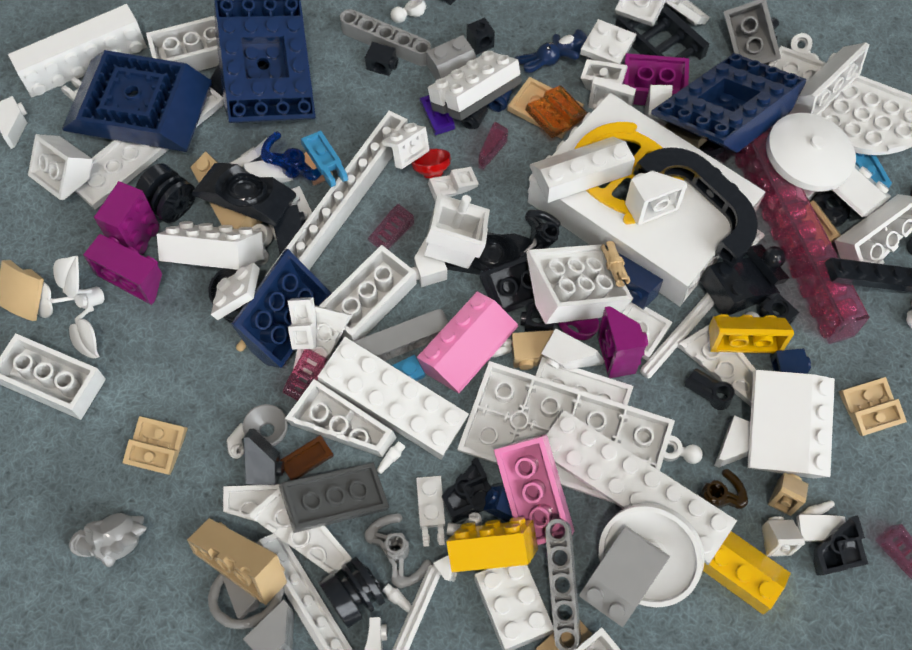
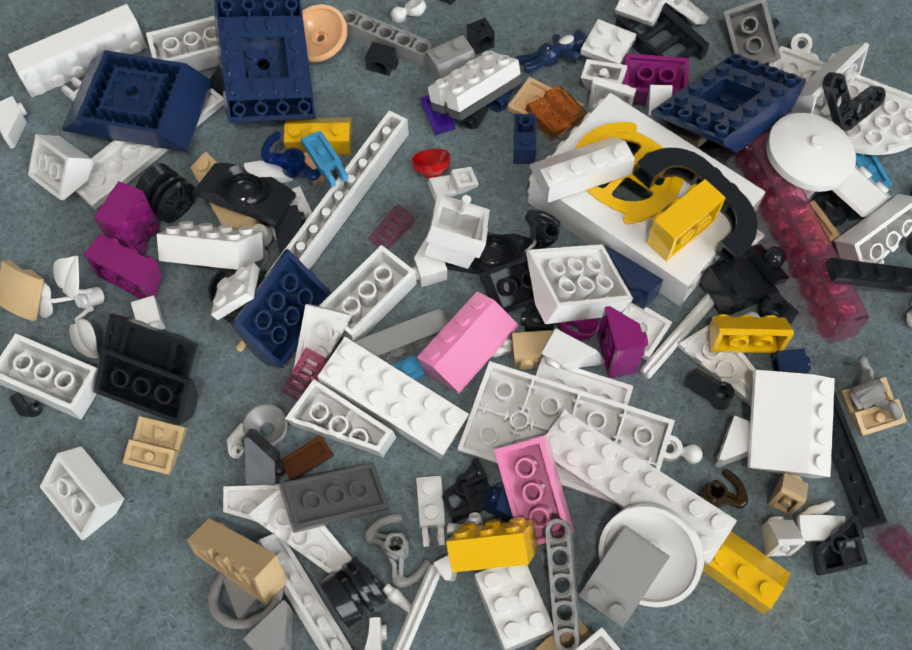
light grey head [69,513,147,567] -> none
white tile [230,136,275,167] -> none
white slope [288,297,316,350] -> none
white piece [377,441,406,474] -> none
white bracket [382,123,430,169] -> none
clear pink slope [479,122,508,170] -> none
tan pin [601,241,630,287] -> none
white slope [625,171,687,225] -> none
none -> black arm [9,393,43,417]
none -> white slope [40,446,124,540]
none -> black slope [93,347,198,425]
none -> black slope [99,314,198,378]
none -> white brick [131,295,165,330]
none -> yellow slope [284,117,352,156]
none -> light nougat dish [302,5,348,62]
none -> dark blue slope [513,114,536,164]
none -> yellow brick [647,179,726,262]
none -> black beam [822,72,886,131]
none -> black plate [831,390,887,530]
none -> light grey piece [848,355,903,419]

